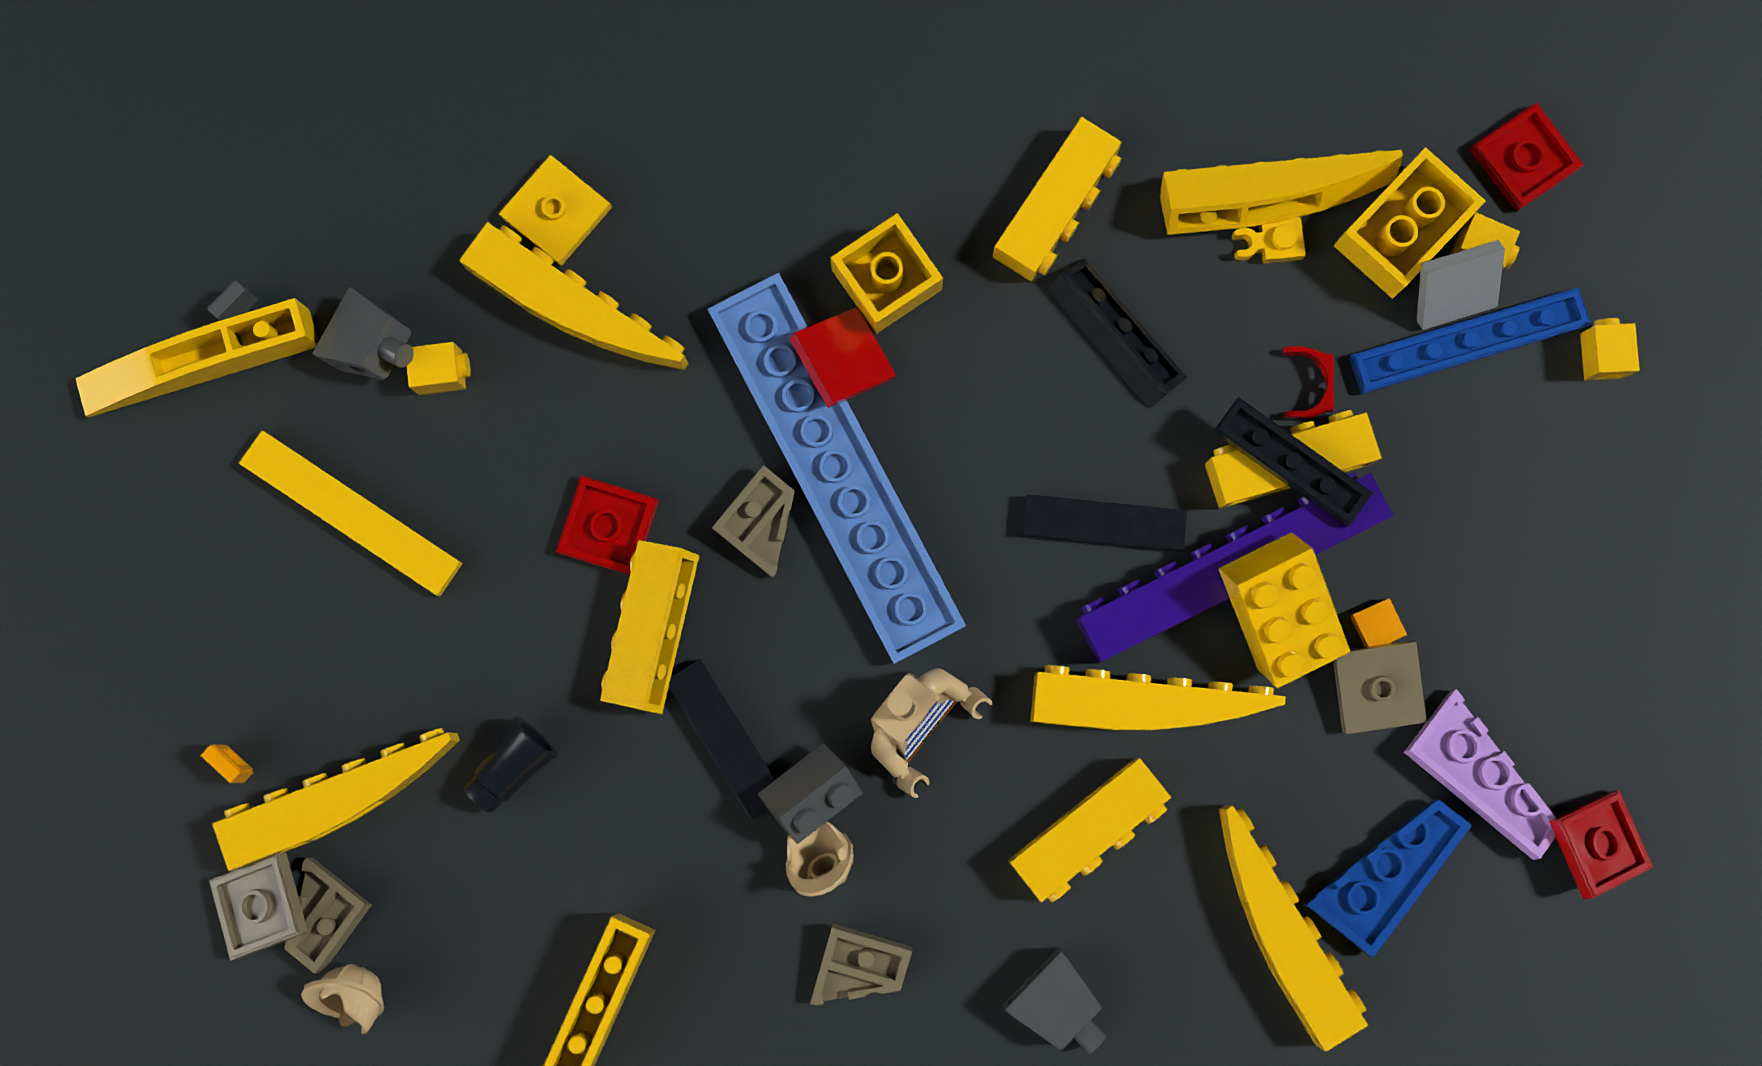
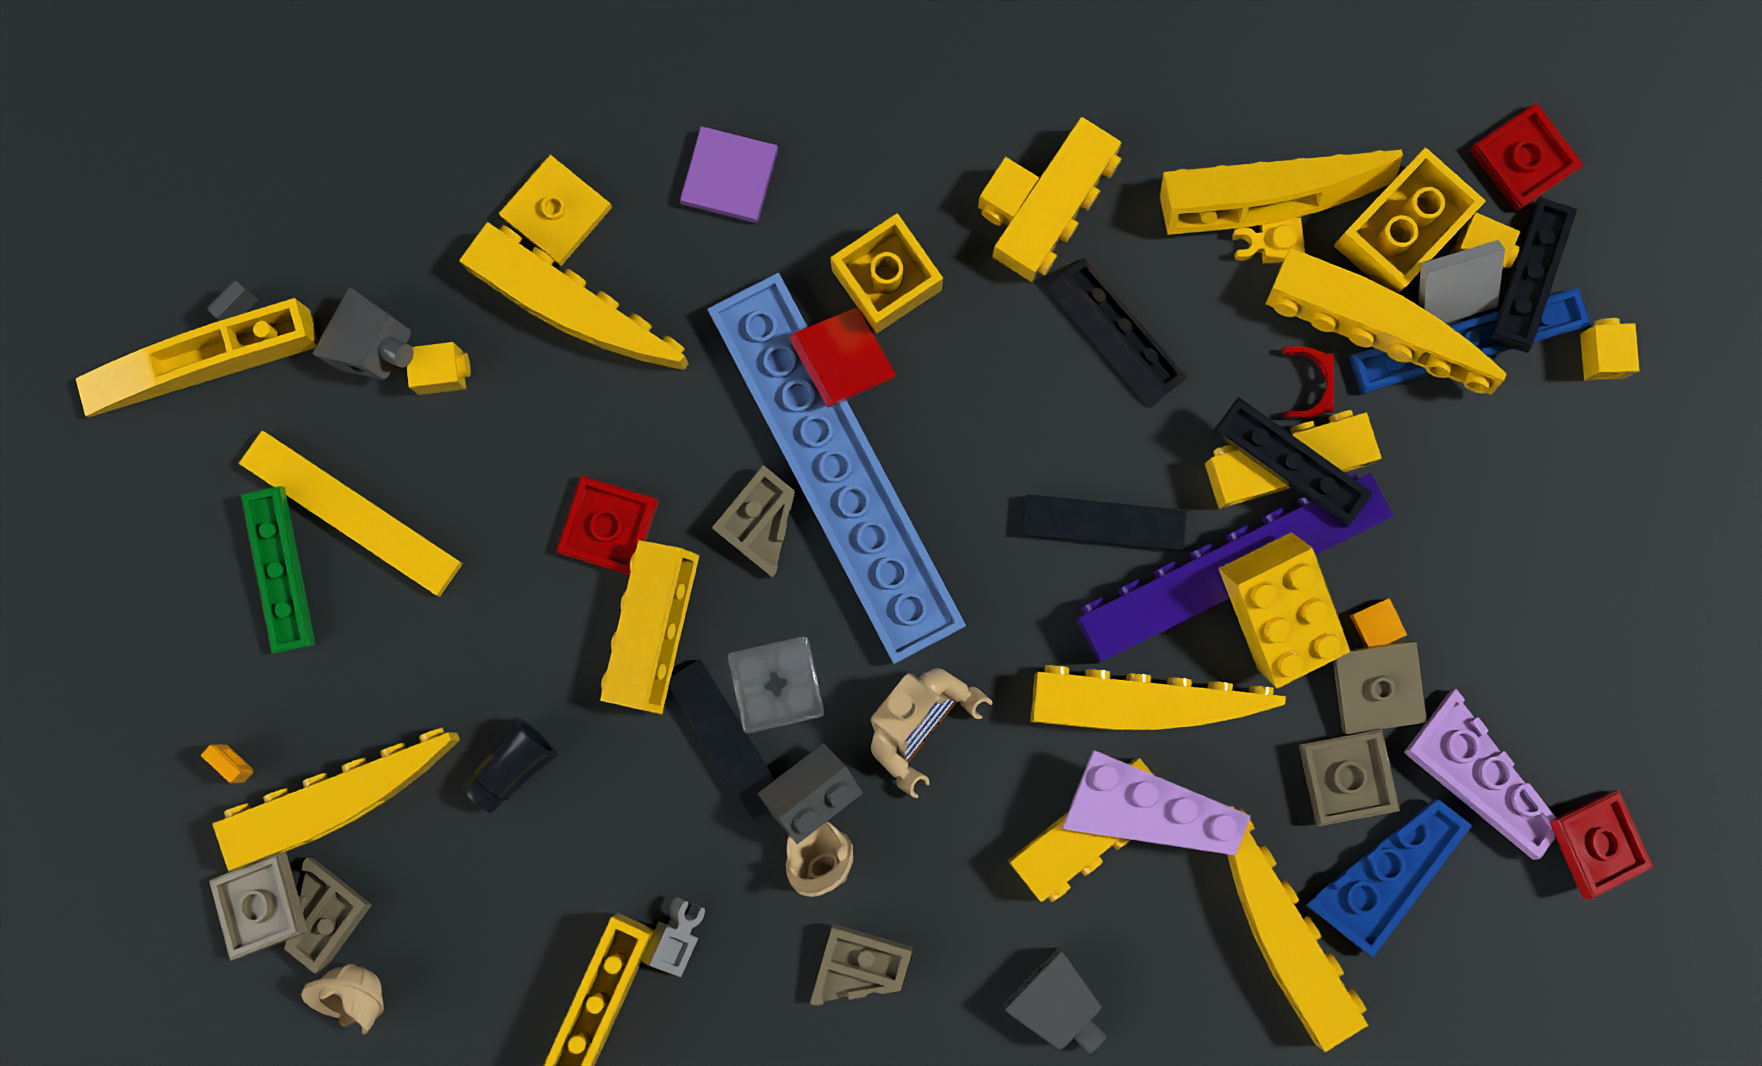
none -> green tile [241,486,316,654]
none -> light grey plate [641,897,705,977]
none -> medium lavender tile [680,126,778,224]
none -> clear brick [728,636,825,733]
none -> yellow brick [978,157,1039,226]
none -> lavender wing [1062,750,1251,855]
none -> yellow slope [1265,248,1507,395]
none -> dark tan plate [1299,729,1400,826]
none -> black tile [1489,197,1578,353]

